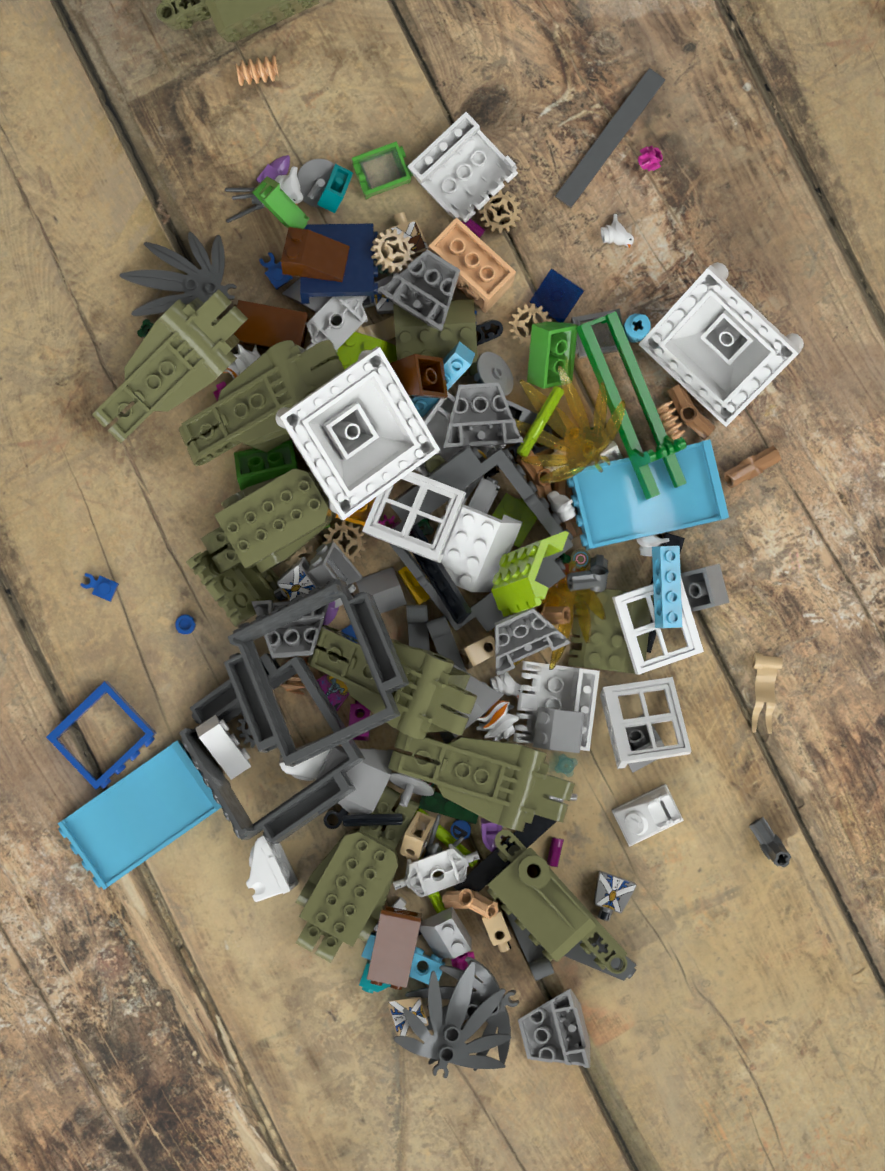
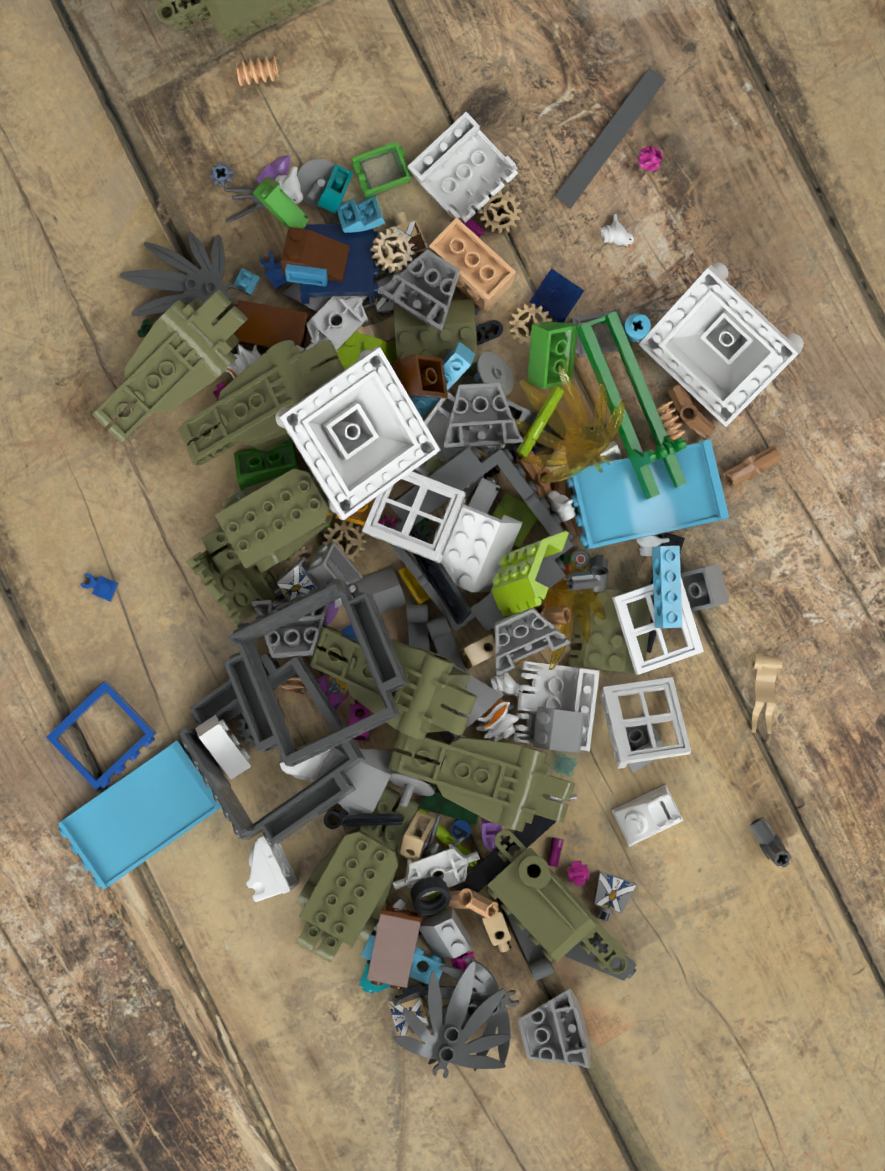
blue tile [175,614,196,634] -> none
none -> sand blue gear [209,162,235,188]
none -> medium azure tile [234,268,260,295]
none -> dark azure tile [285,264,328,286]
none -> medium azure slope [337,195,385,233]
none -> black tile [392,984,429,1006]
none -> black tyre [410,877,451,915]
none -> dark pink gear [567,860,589,886]

